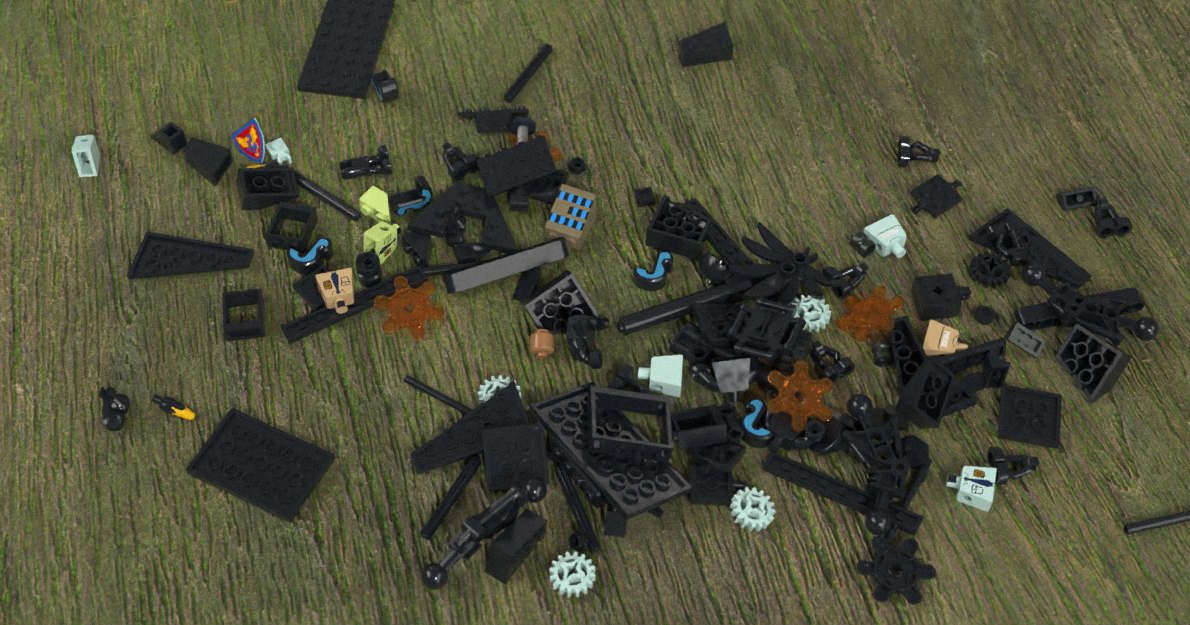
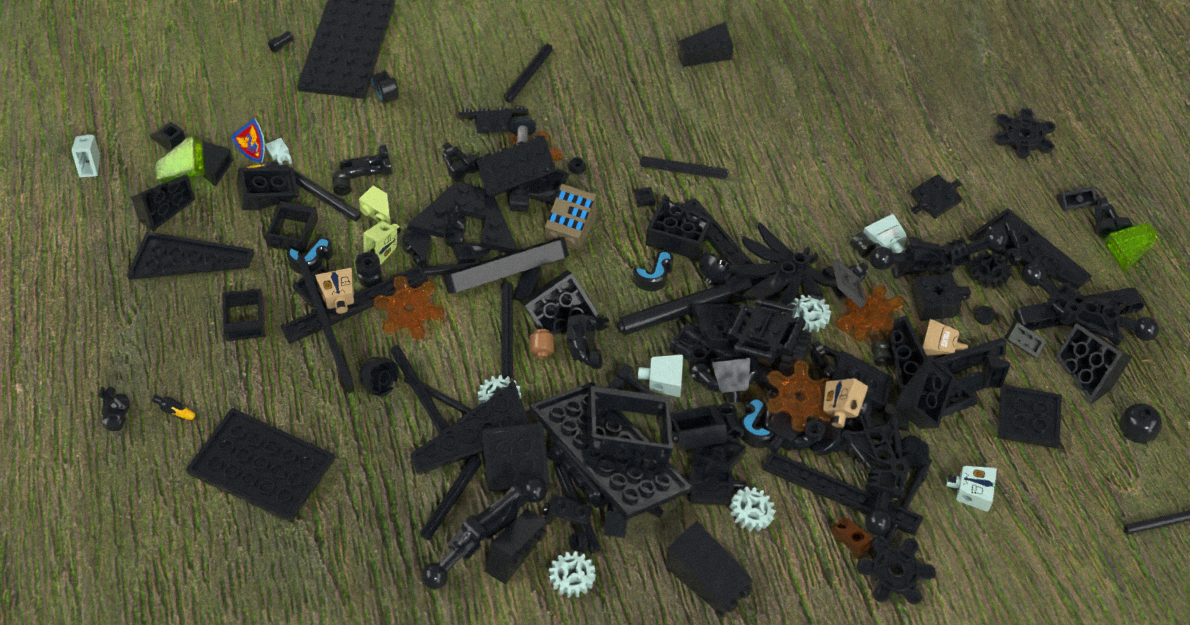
black animal [388,176,433,215] -> none
black piece [897,136,940,168] -> none
black piece [987,446,1040,485] -> none
none -> black wedge [131,174,195,231]
none -> clear neon green slope [155,136,205,183]
none -> black pin [267,31,294,53]
none -> black tile [297,255,355,393]
none -> pearl dark grey wheel [332,170,351,196]
none -> black cylinder [359,356,399,397]
none -> black axle [390,345,449,434]
none -> black axle [502,282,513,380]
none -> black bracket [541,494,592,526]
none -> black axle [640,156,729,180]
none -> black slope [666,521,753,617]
none -> tan torso [823,378,868,428]
none -> reddish brown leg [831,517,872,559]
none -> dark grey tile [832,259,866,308]
none -> black plate [832,350,893,411]
none -> black piece [869,228,1008,279]
none -> black plate [994,108,1056,159]
none -> clear neon green slope [1105,222,1158,272]
none -> black cylinder [1119,403,1162,444]

